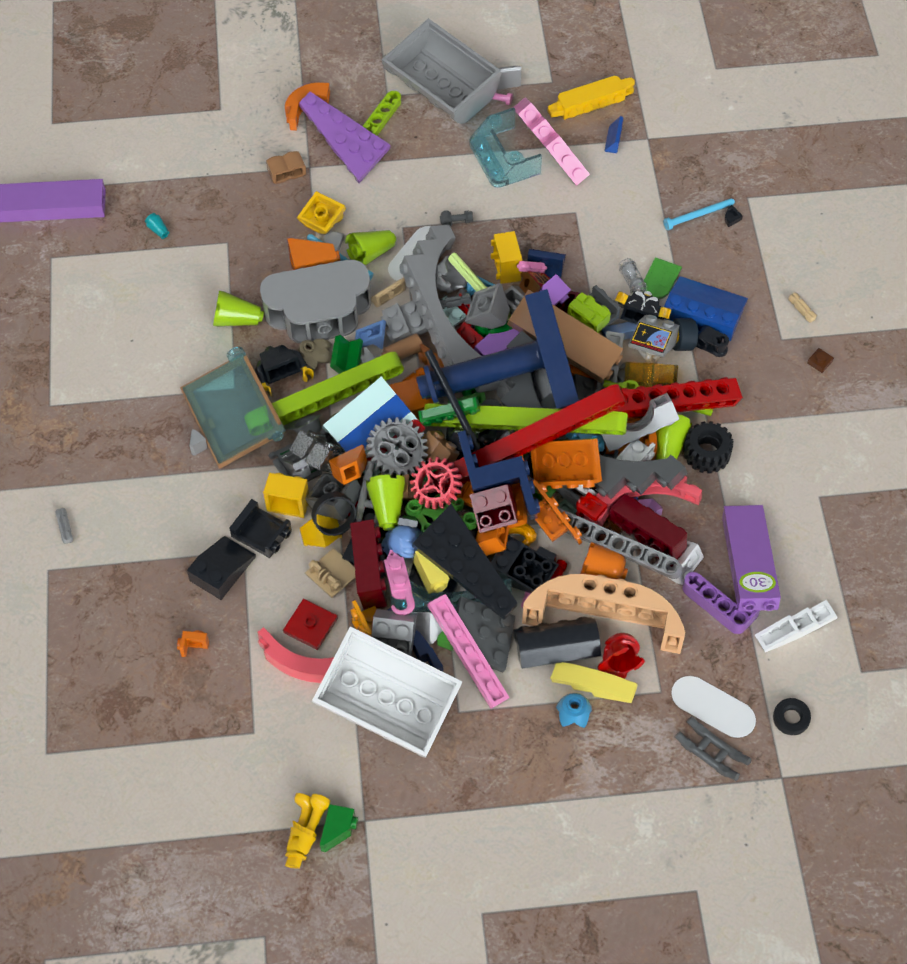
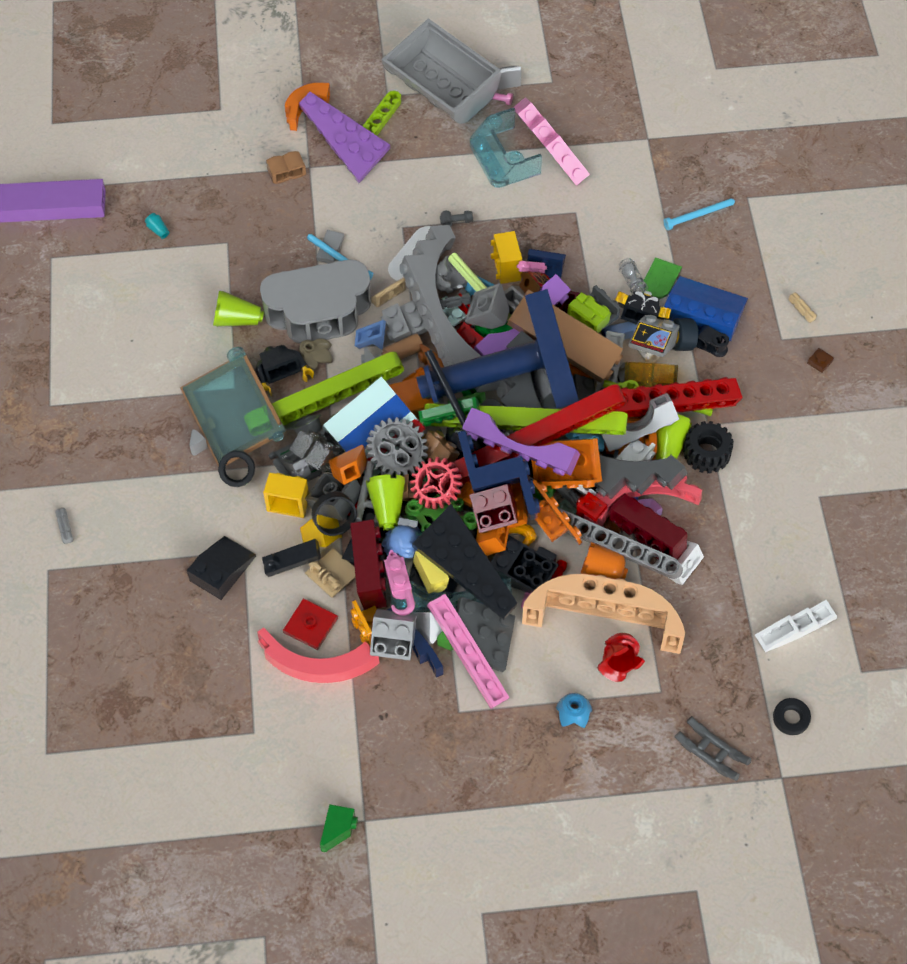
orange bracket [177,630,209,657] -> none
black panel [229,499,292,558] -> none
yellow piece [285,793,330,869] -> none
orange slope [287,238,340,270] -> none
yellow slope [297,191,346,234] -> none
white container [312,627,462,758] -> none
green panel [330,335,363,374] -> none
lime cone [345,230,396,265] -> none
black brick [513,617,601,669] -> none
yellow hinge [547,75,635,120] -> none
light yellow slope [550,662,638,703] -> none
blue slope [604,116,623,153] -> none
white sticker [672,676,756,738] -> none
medium lavender beam [682,572,760,634] -> none
medium lavender brick [722,505,781,612] -> none
black tile [725,205,743,227] -> none
none -> black tyre [218,450,255,487]
none -> black hinge [262,539,321,577]
none -> medium lavender arch [462,407,580,476]

